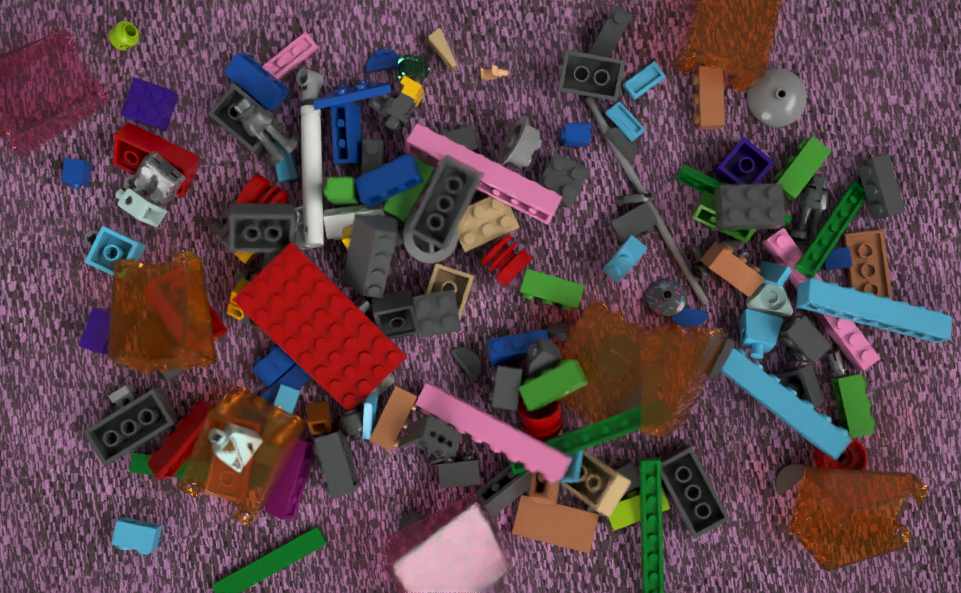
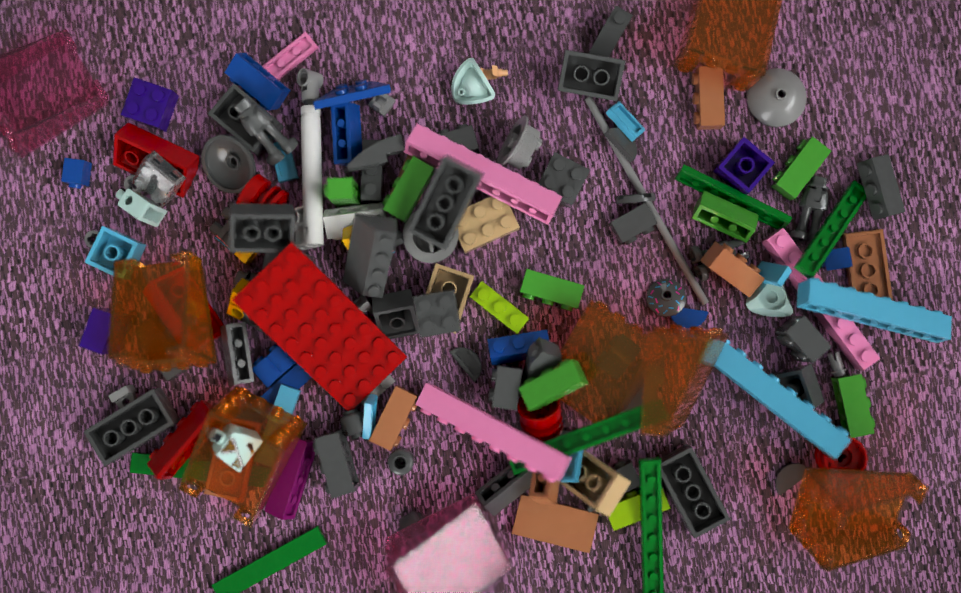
lime head [108,21,140,51] -> none
medium azure brick [111,517,162,554] -> none
dark orange brick [307,401,332,435] -> none
blue brick [355,154,424,207] -> none
blue tile [366,49,405,73] -> none
dark grey hips [384,75,425,135] -> none
clear green brick [398,54,430,81] -> none
dark grey piece [398,415,462,465] -> none
tan slope [428,28,457,72] -> none
dark grey brick [438,455,481,489] -> none
red wheel [480,234,533,287] -> none
dark grey tile [547,321,569,341] -> none
blue brick [559,122,591,147] -> none
medium azure brick [602,235,647,283] -> none
medium azure tile [622,61,666,101] -> none
dark grey tile [709,338,735,380] -> none
dark grey brick [714,184,785,231] -> none
medium azure torso [739,309,783,359] -> none
none -> dark grey dish [201,134,256,194]
none -> dark grey brick [220,322,254,386]
none -> dark grey slope [343,134,405,173]
none -> dark grey head [388,447,415,475]
none -> light aqua hat [451,58,495,105]
none -> lime brick [470,281,529,334]

